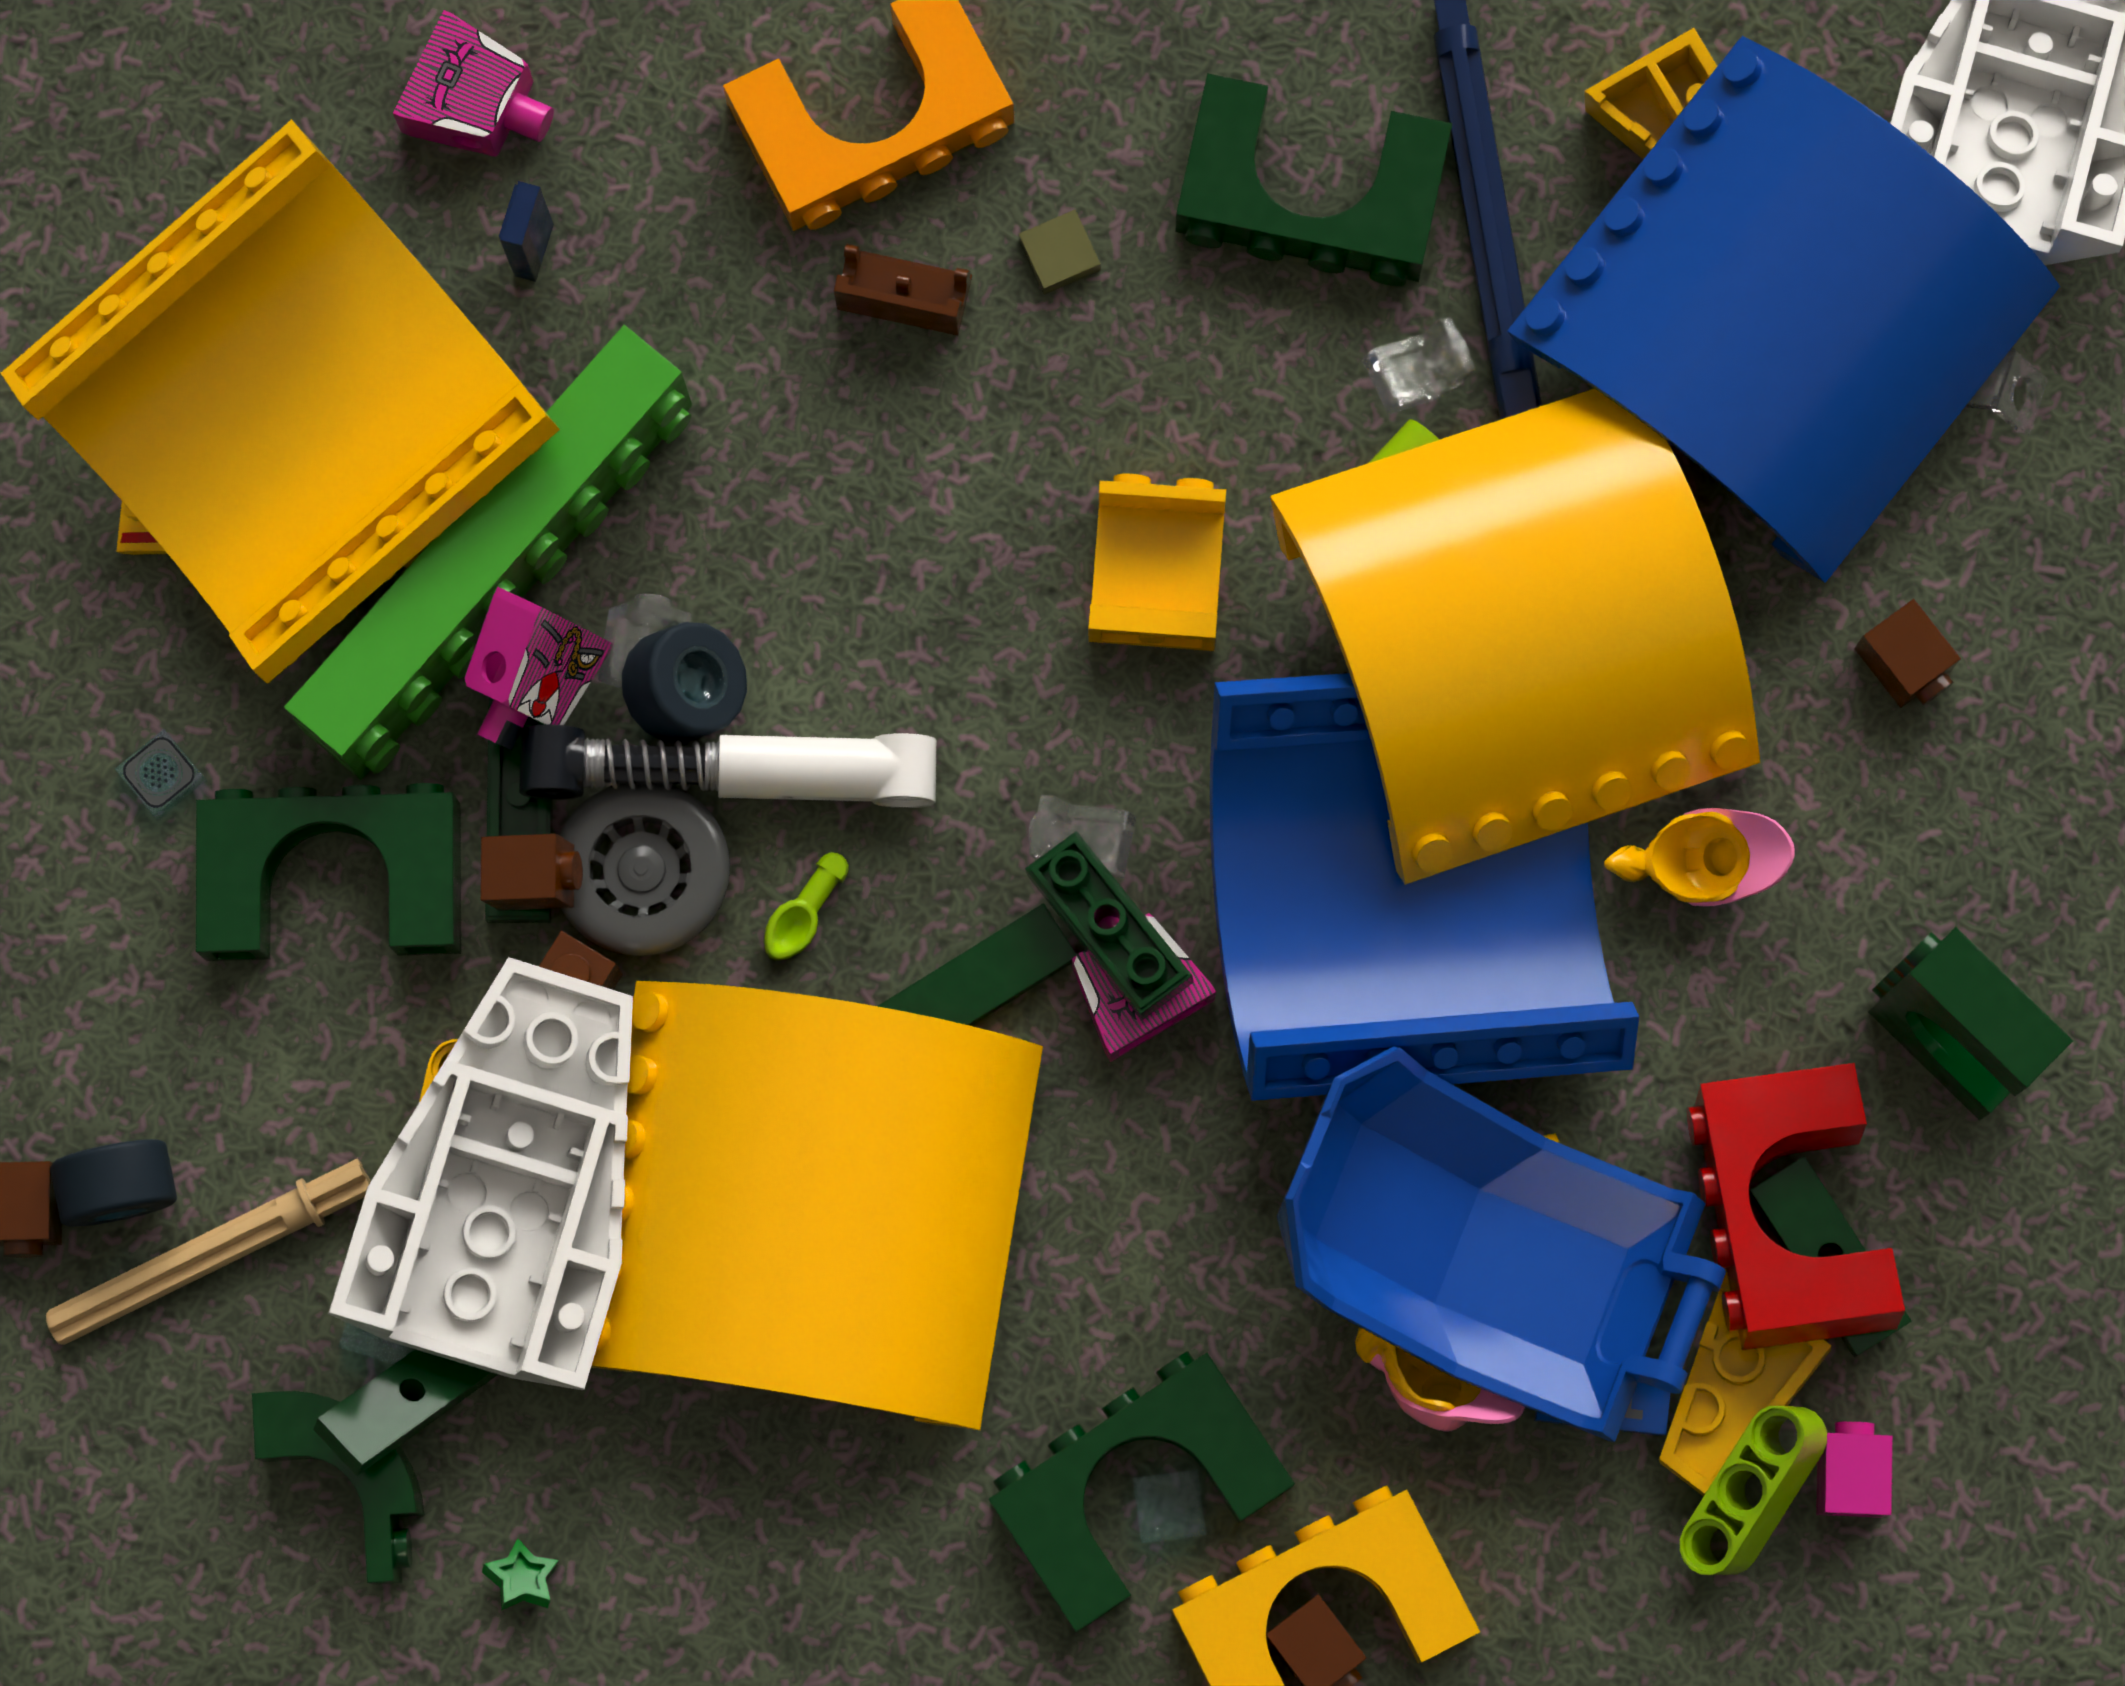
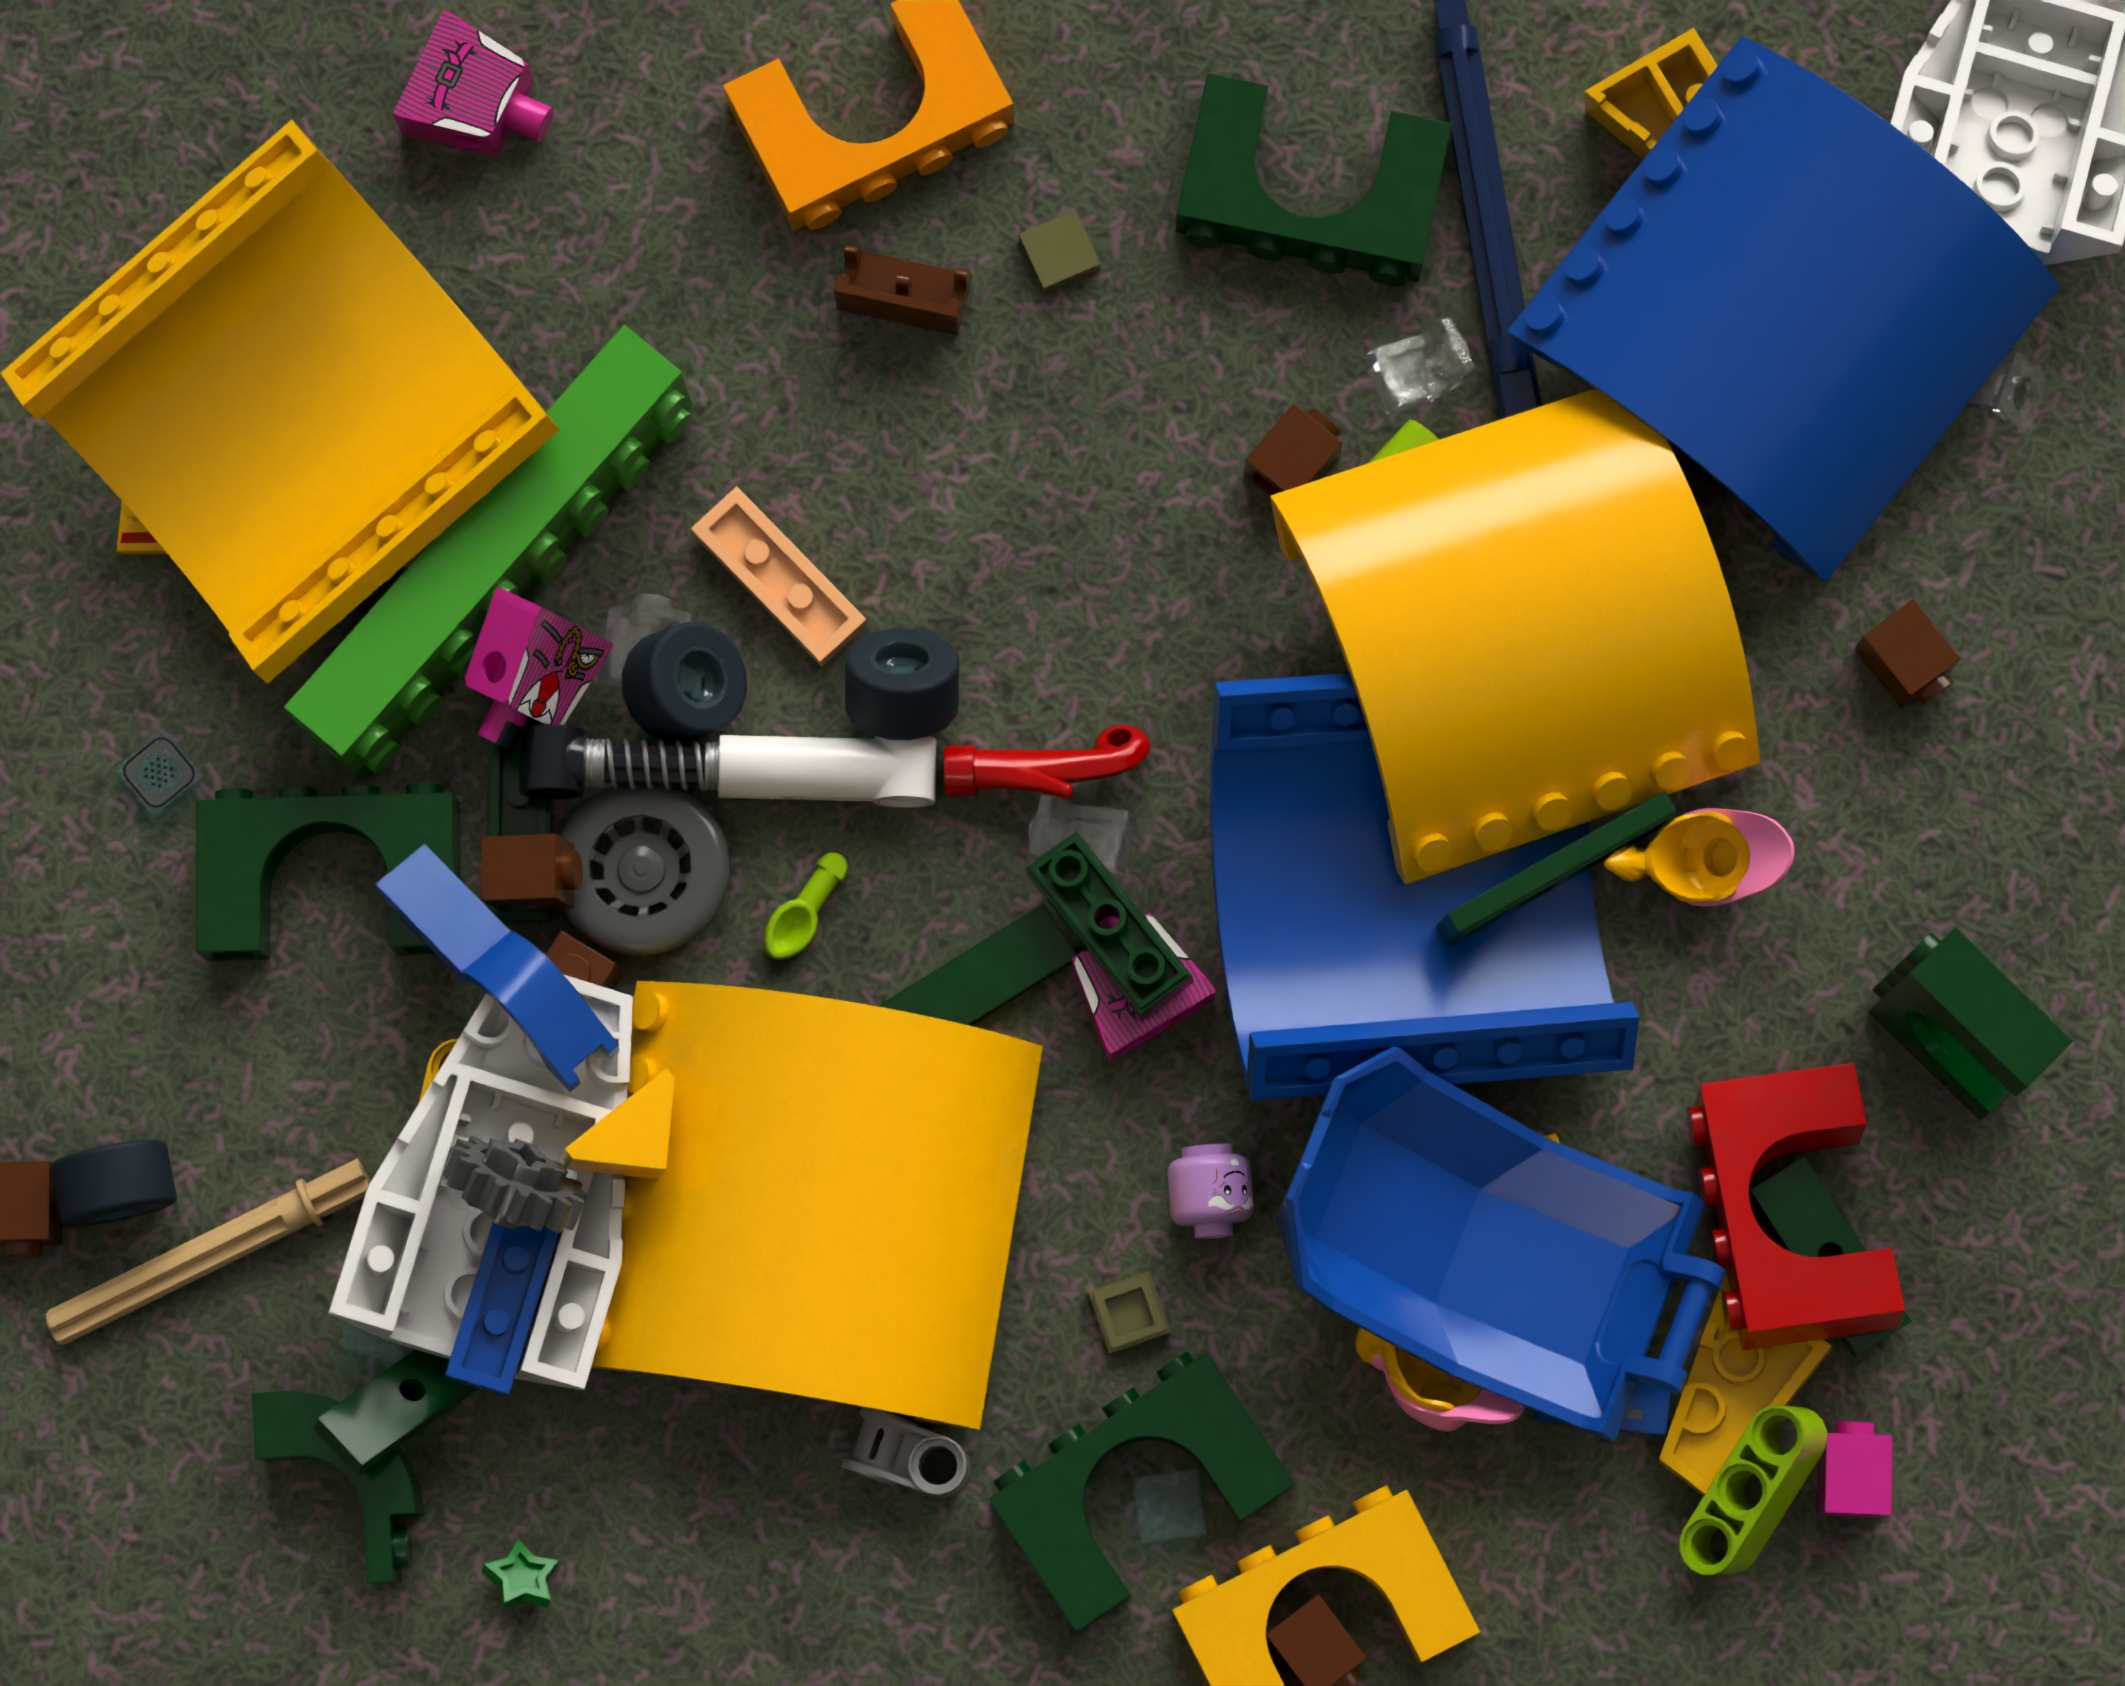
dark blue tile [499,181,554,282] -> none
yellow panel [1088,473,1226,651] -> none
none -> blue piece [375,844,620,1092]
none -> dark grey gear [442,1136,588,1233]
none -> blue plate [444,1221,559,1397]
none -> yellow slope [557,1068,675,1179]
none -> light nougat plate [691,486,868,667]
none -> light grey piece [840,1407,972,1499]
none -> black wheel [845,628,959,740]
none -> red plant [944,725,1151,800]
none -> olive tile [1088,1271,1171,1355]
none -> lavender head [1167,1144,1254,1239]
none -> reddish brown brick [1244,403,1343,496]
none -> dark green tile [1436,791,1677,946]

